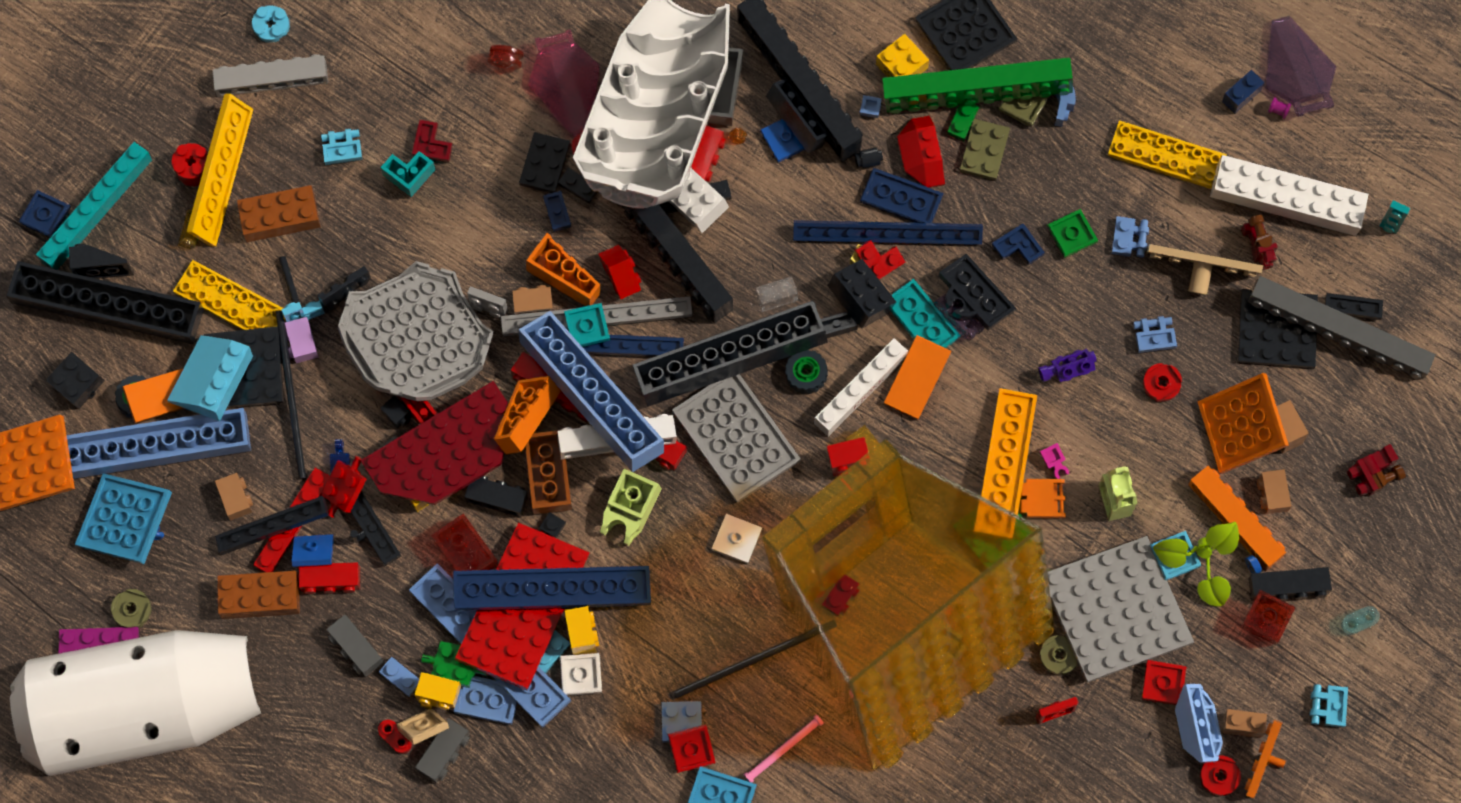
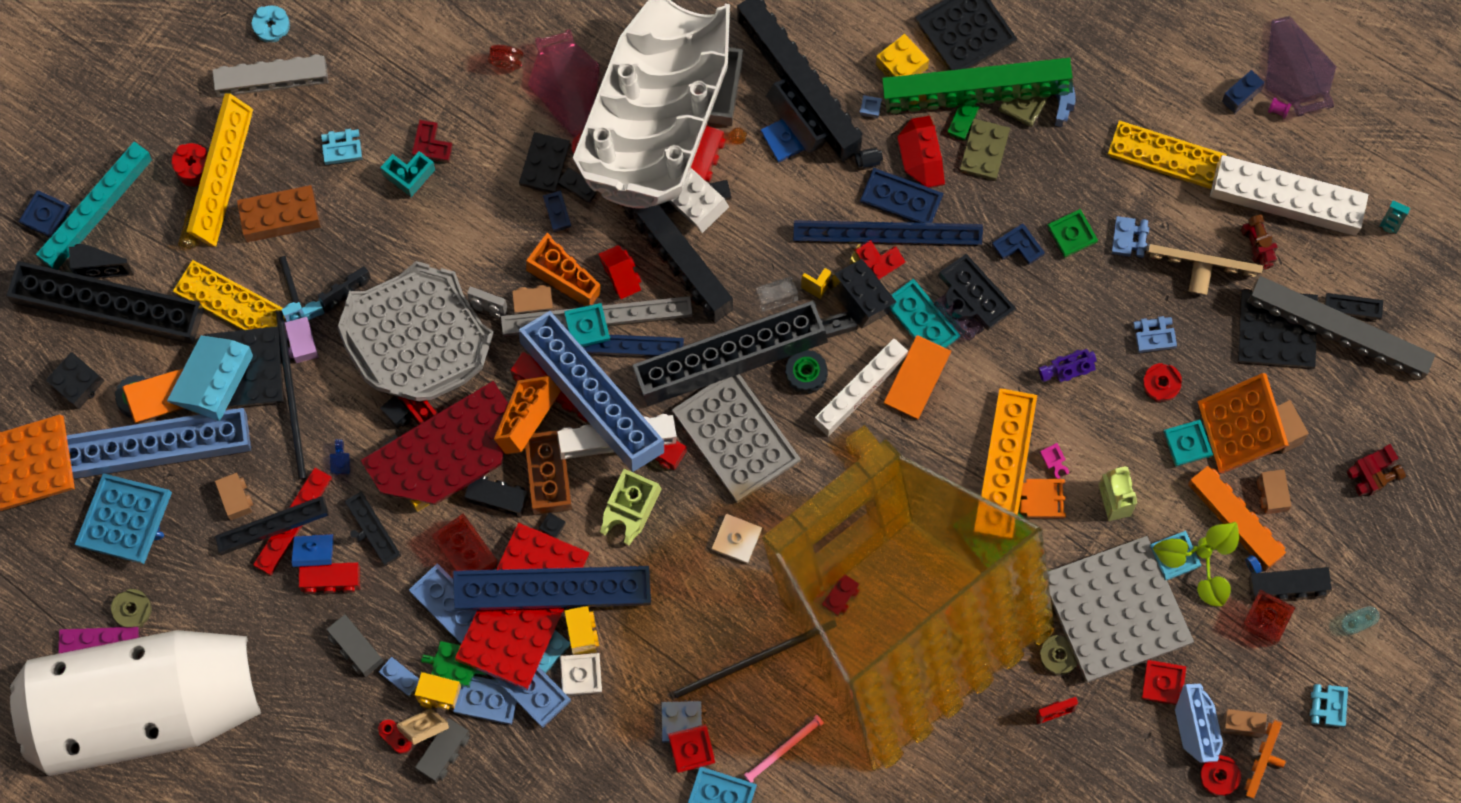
dark orange brick [218,571,300,619] -> none
red plate [321,456,367,518] -> none
red brick [827,437,870,478] -> none
none -> yellow panel [801,268,831,299]
none -> teal plate [1163,420,1213,467]

